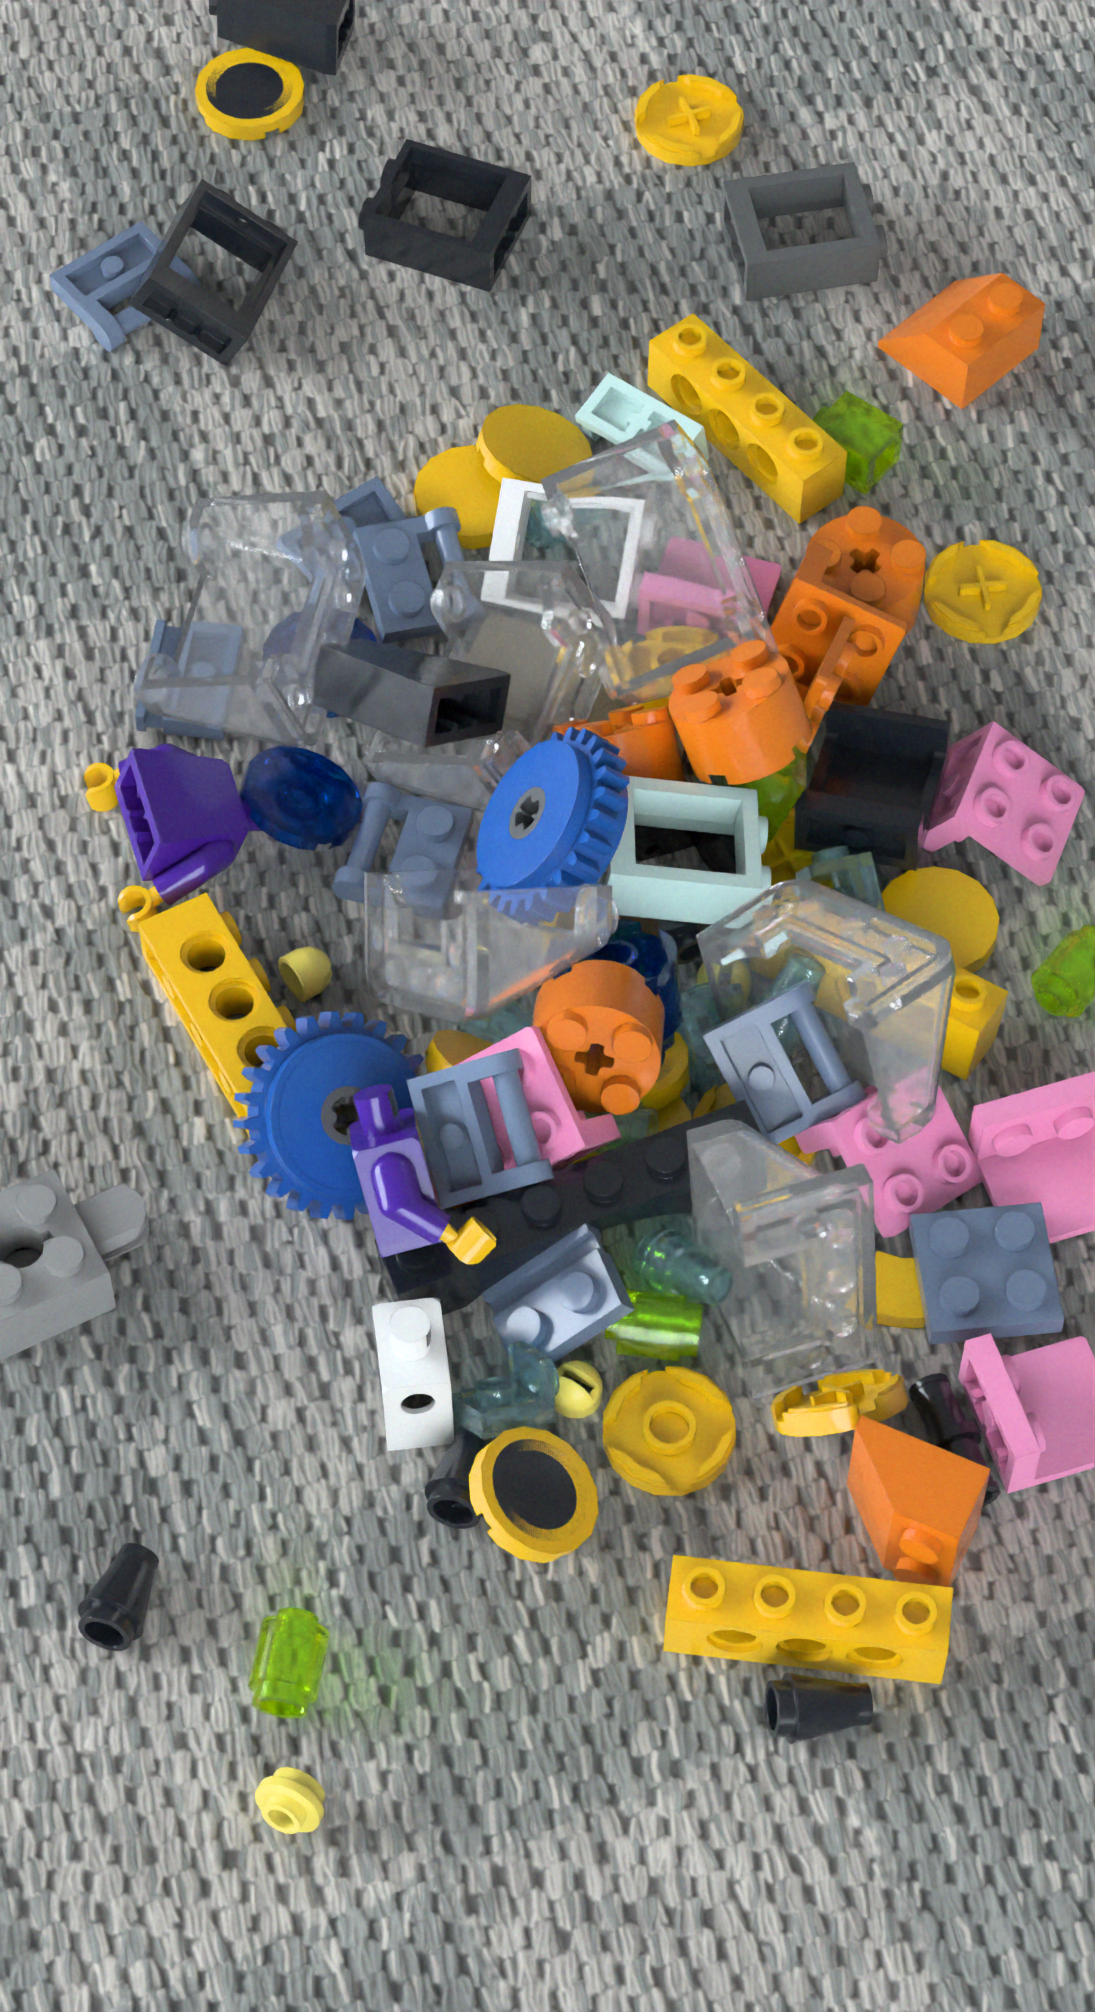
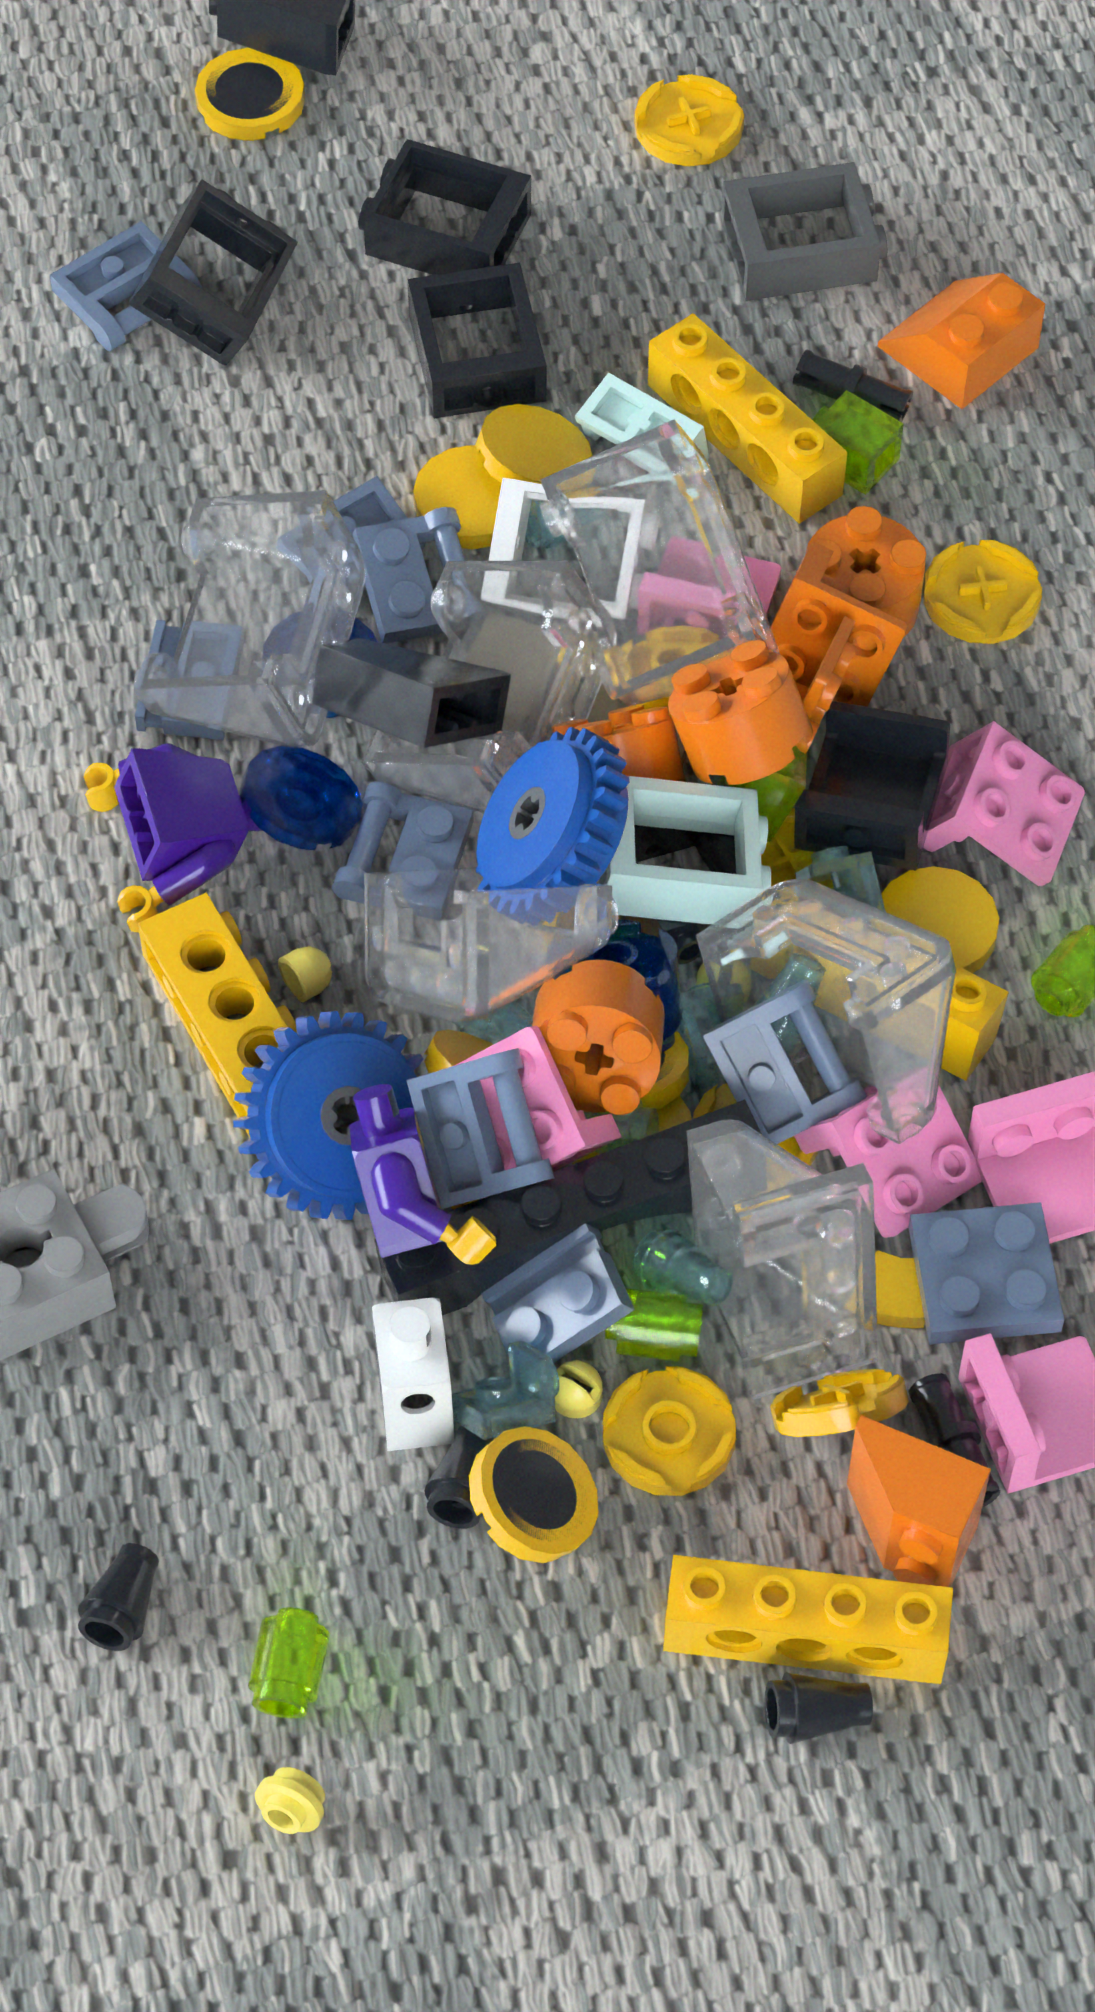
none -> black window [407,262,547,419]
none -> black pin [793,349,913,426]

